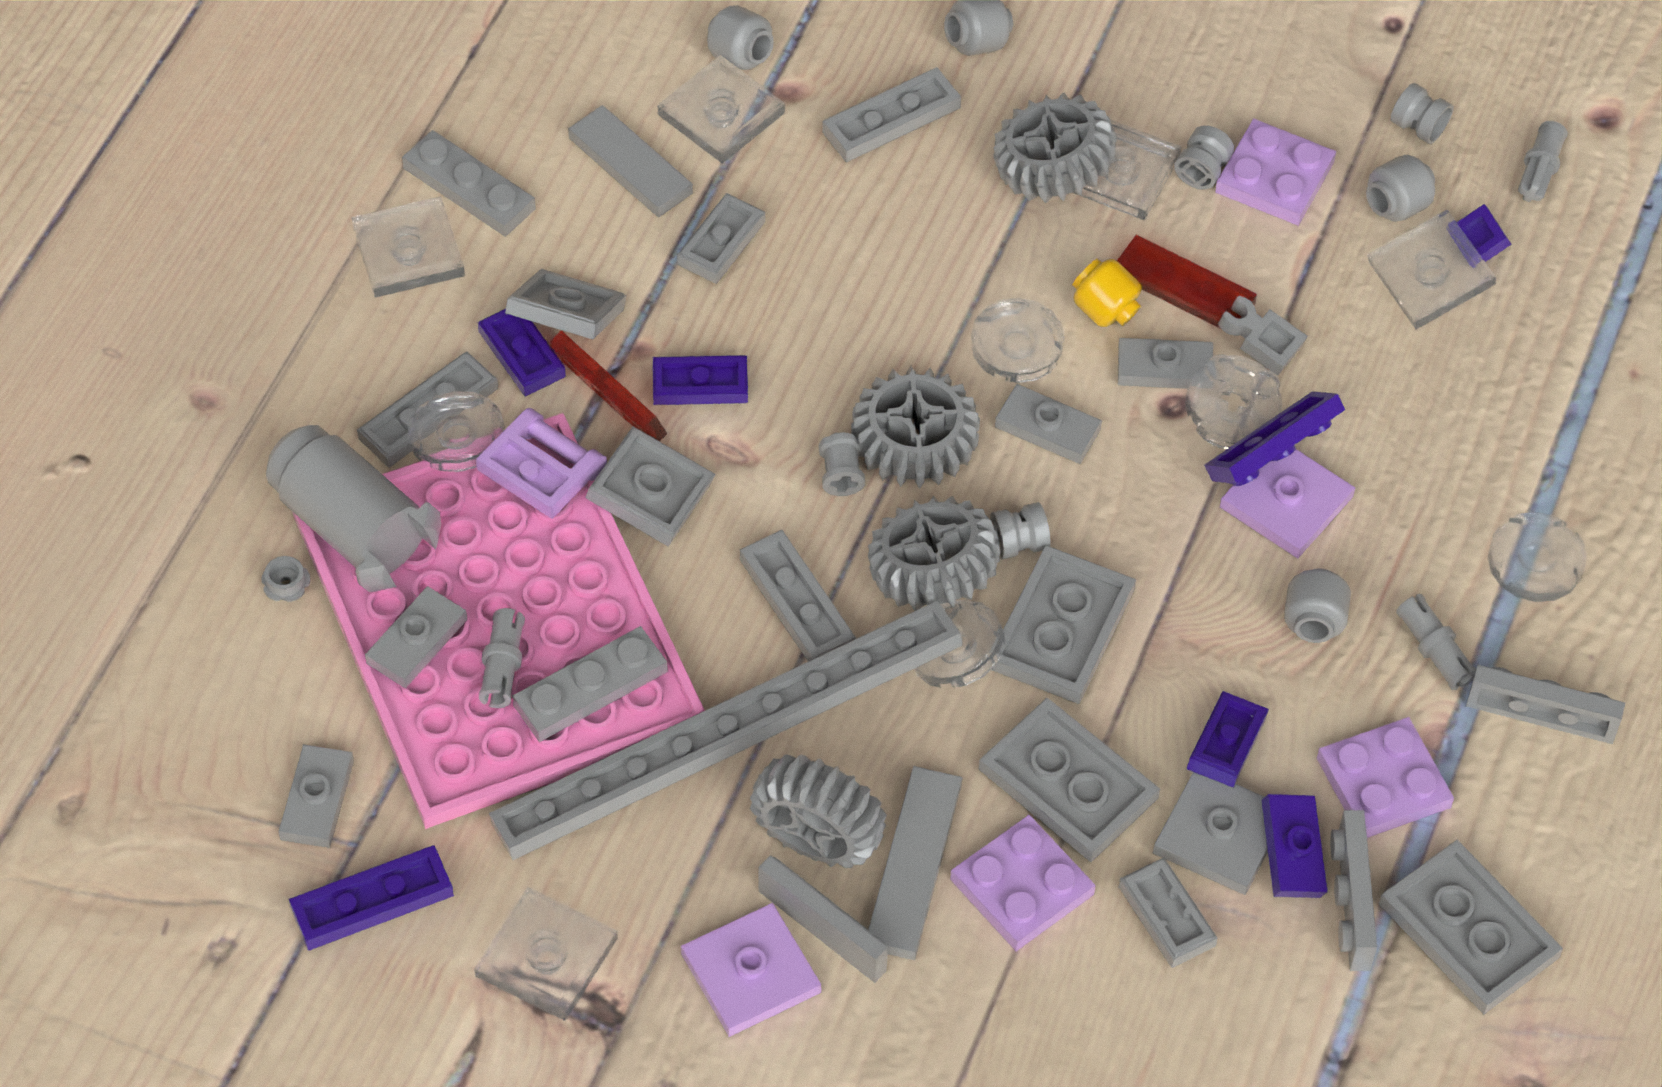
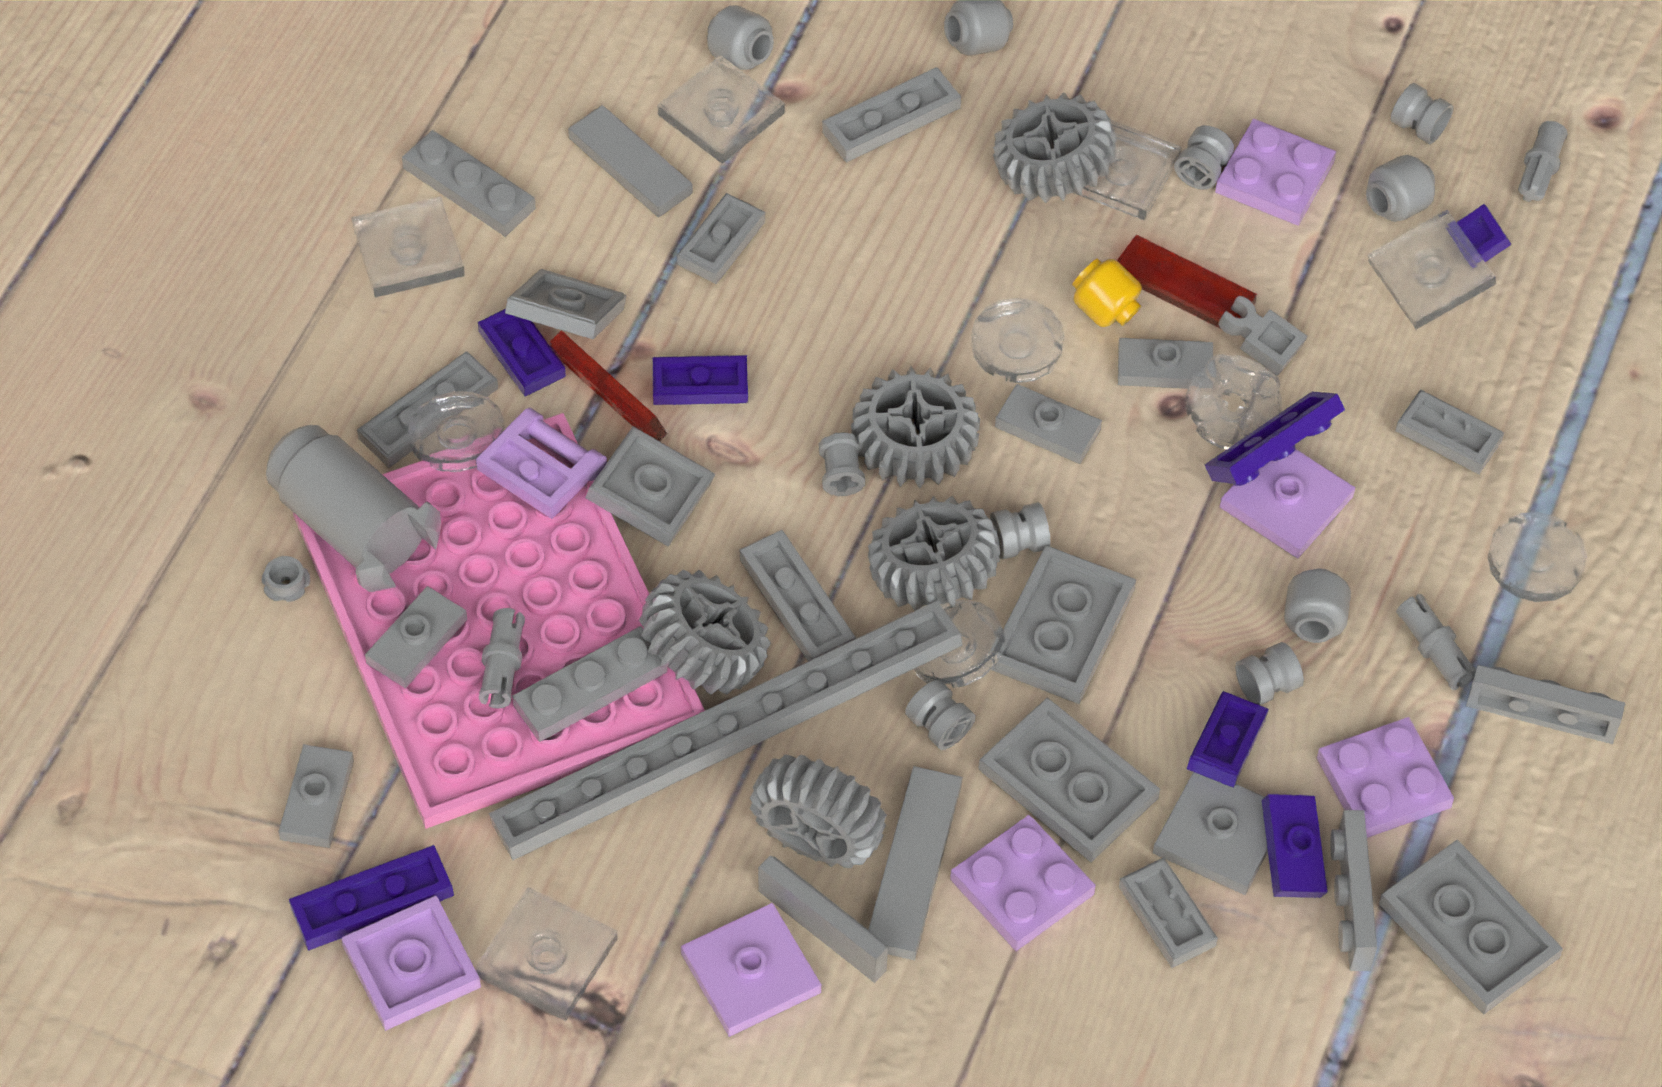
none -> lavender plate [341,896,481,1031]
none -> light grey gear [639,570,771,694]
none -> light grey wheel [905,680,976,750]
none -> light grey wheel [1235,642,1304,705]
none -> light grey plate [1396,389,1504,475]

